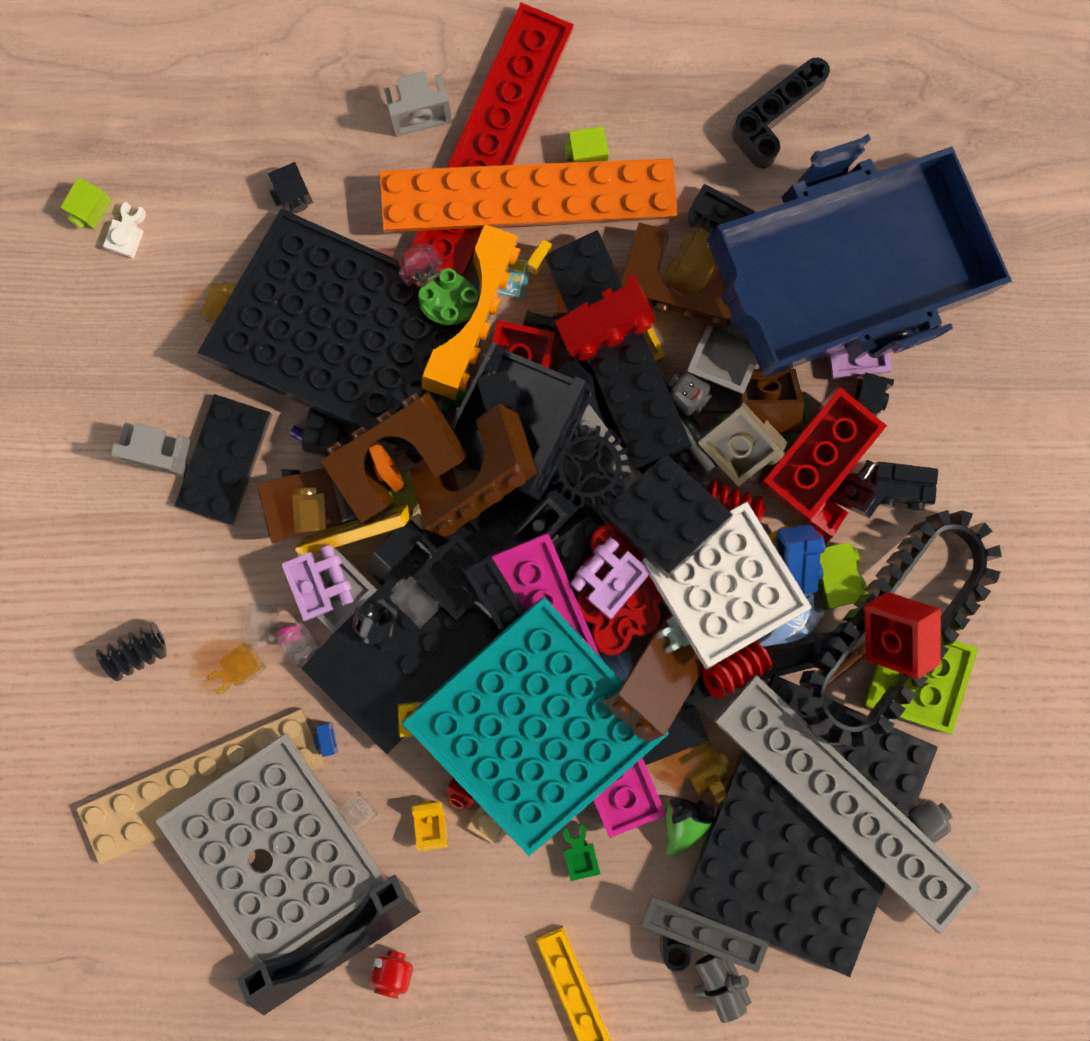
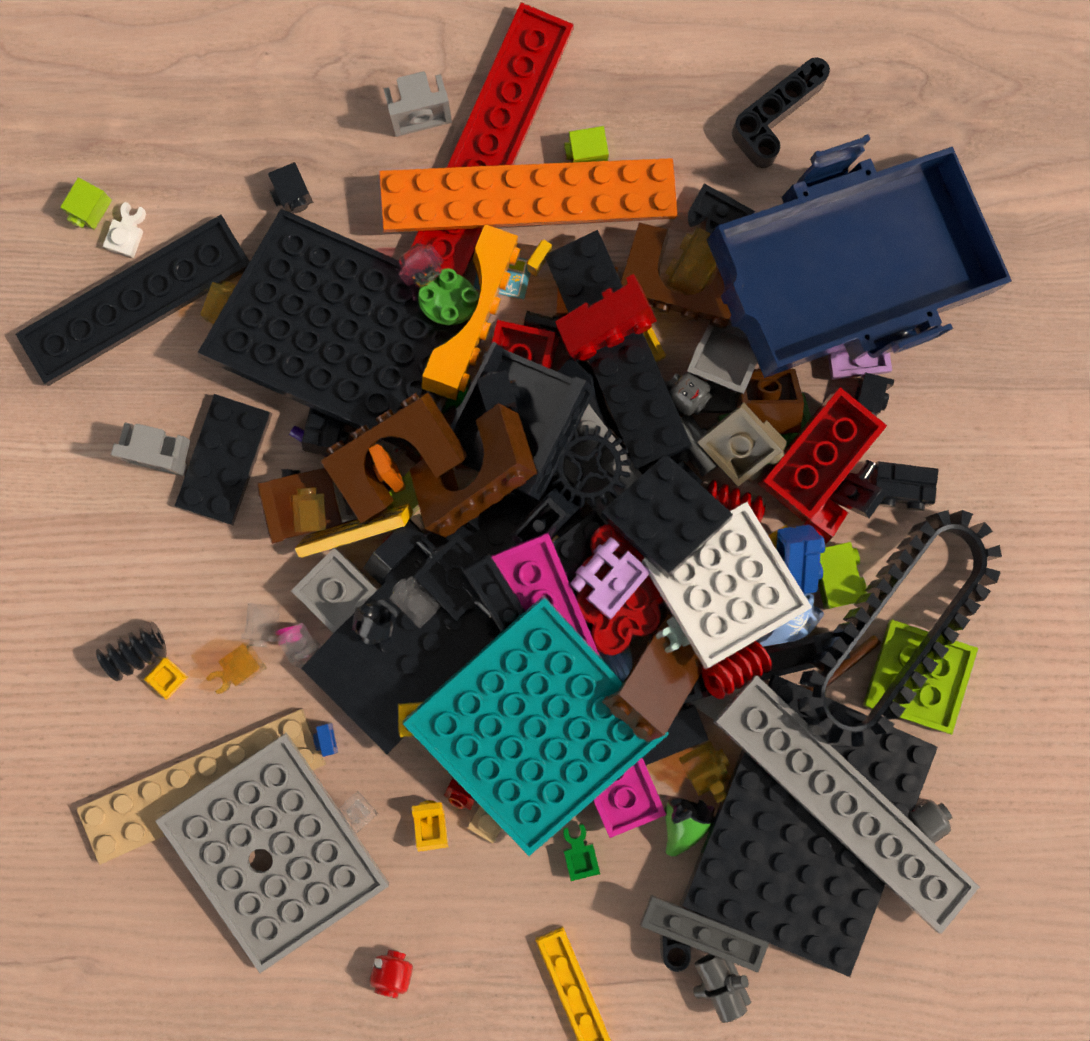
black arch [237,874,420,1015] -> none
lavender plate [282,545,354,621] -> none
red brick [865,592,941,679] -> none
none -> black plate [15,215,250,386]
none -> yellow tile [144,657,189,700]

